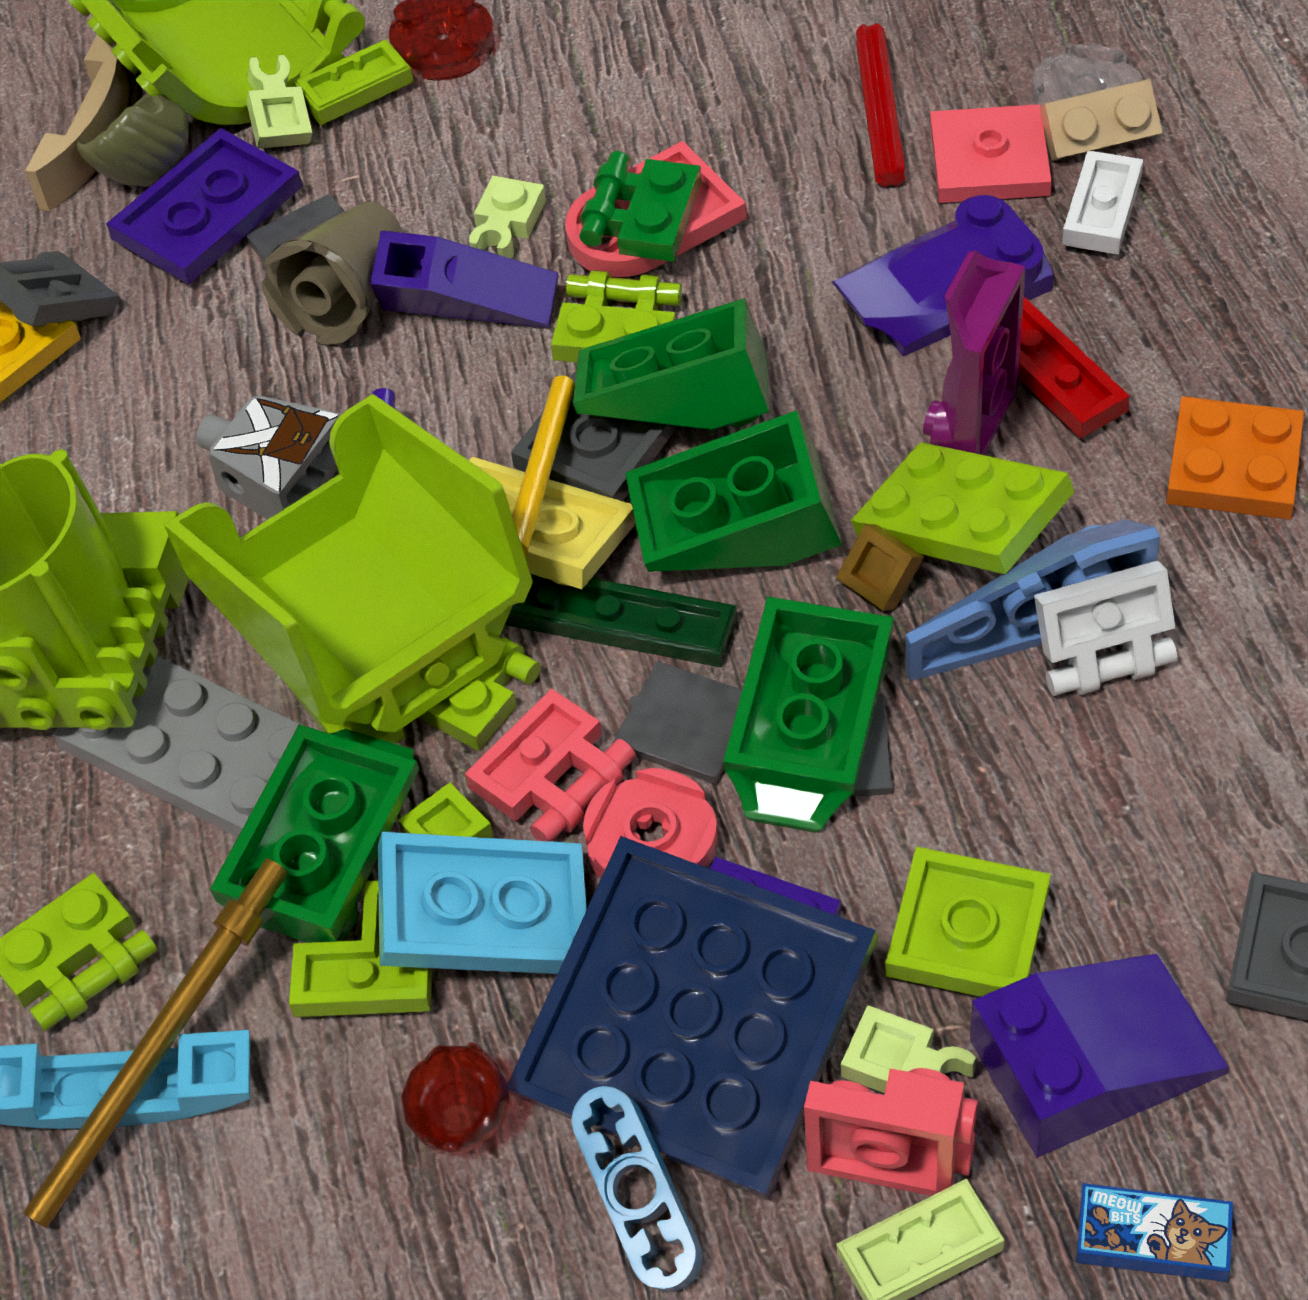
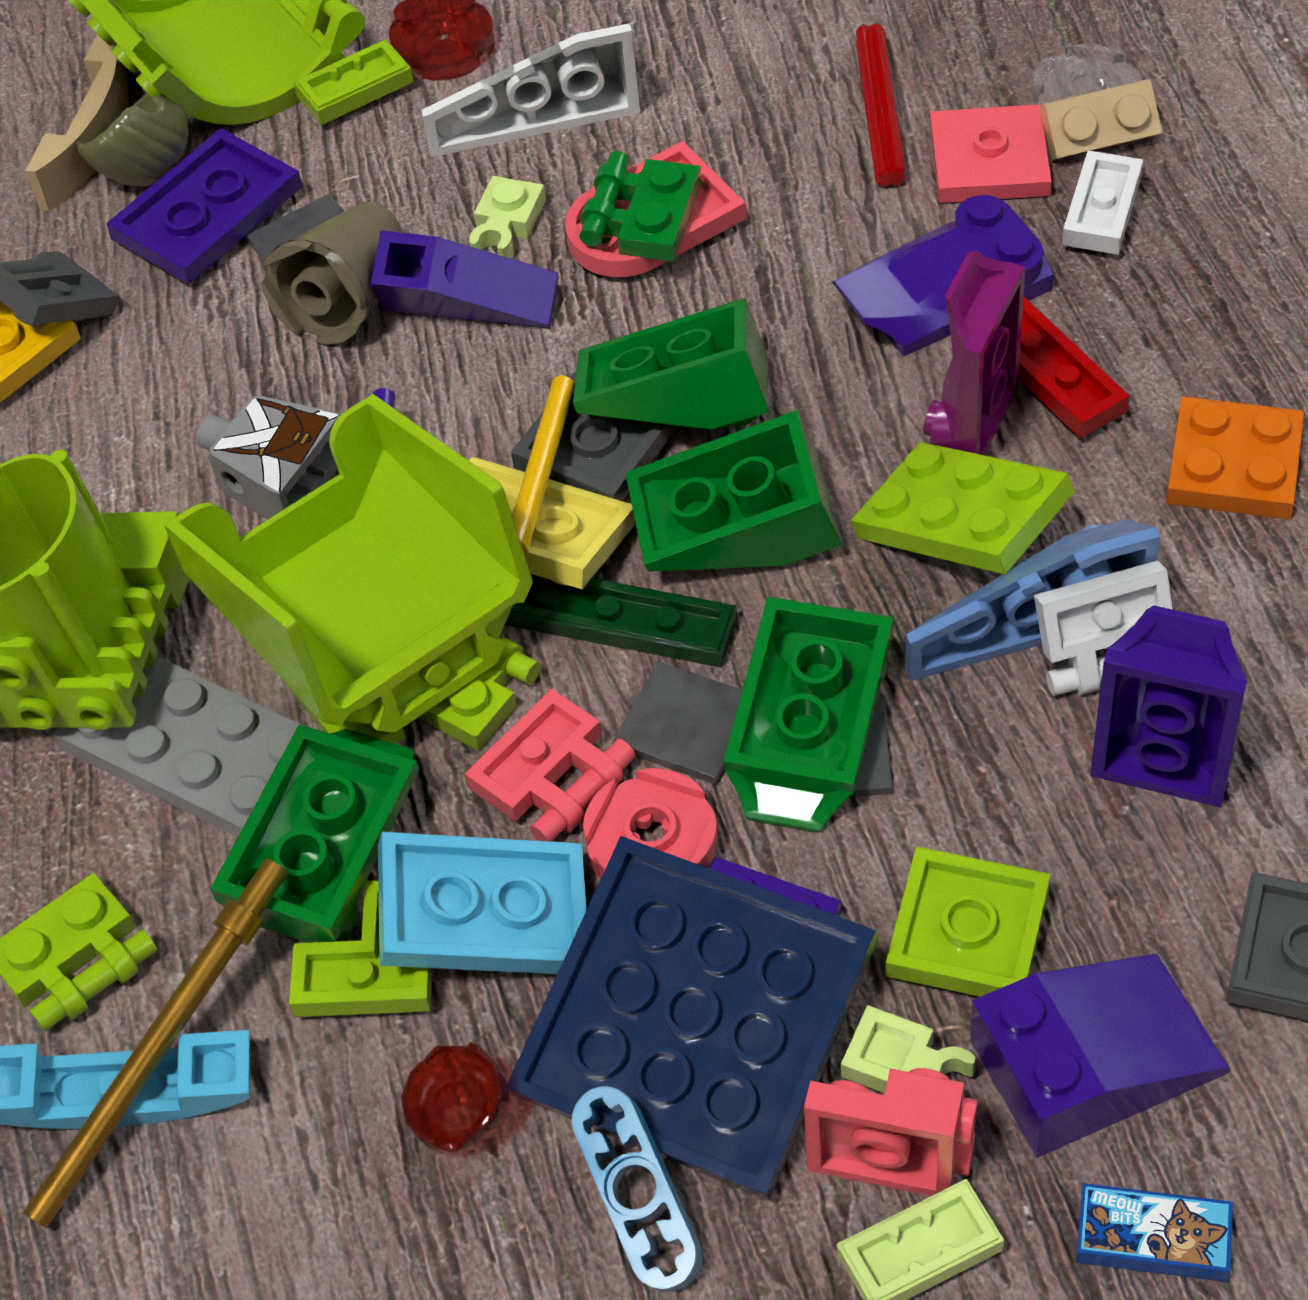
yellowish green plate [246,55,312,149] -> none
lime plate [398,782,494,838] -> none
lime plate [551,270,682,362] -> none
pearl gold plate [836,524,924,611] -> none
none -> white wedge [421,23,640,157]
none -> dark purple slope [1090,605,1247,808]

